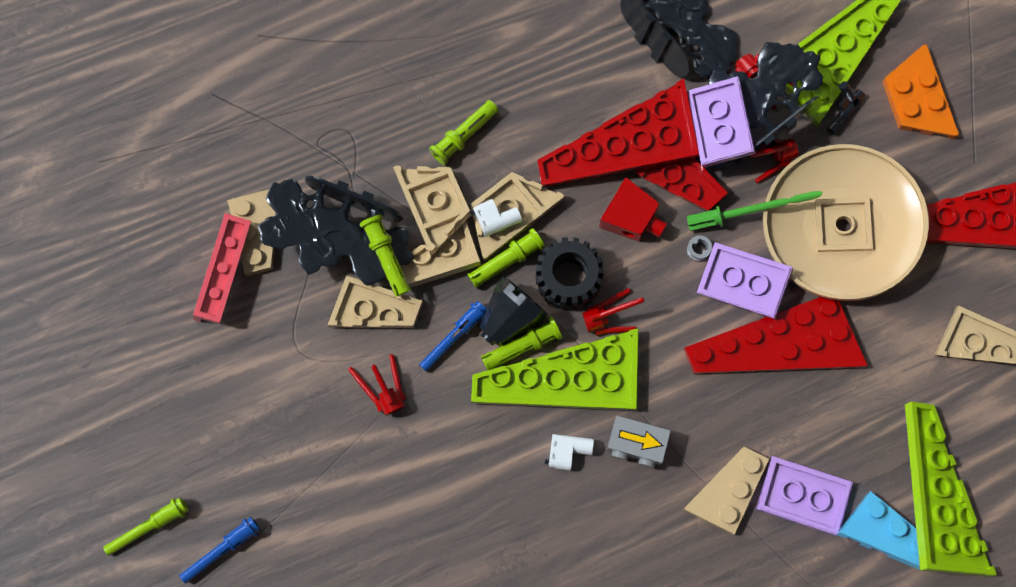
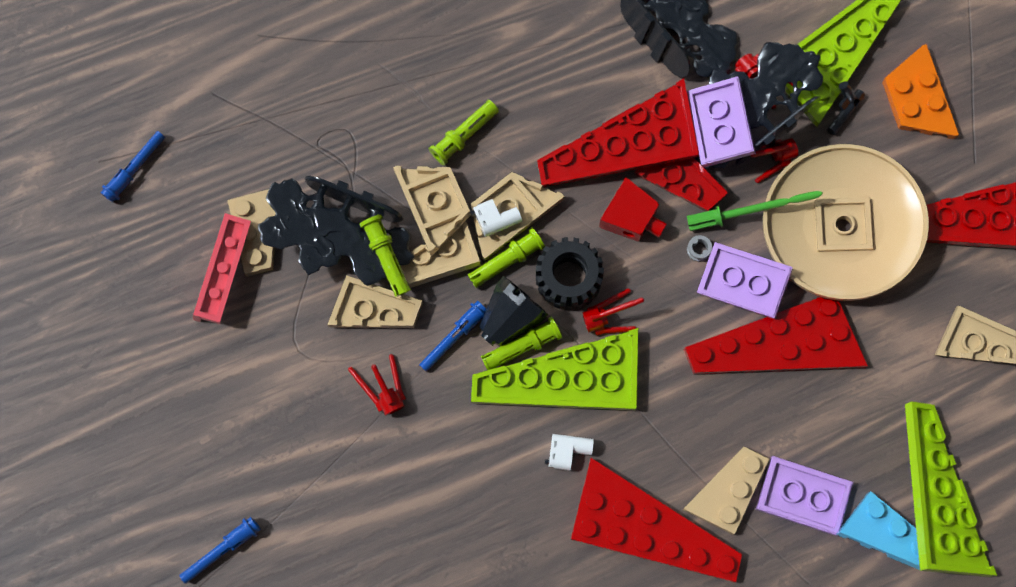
lime pin [103,497,189,556] -> none
light grey brick [606,416,670,469] -> none
none -> blue pin [100,131,165,203]
none -> red wing [571,458,742,583]

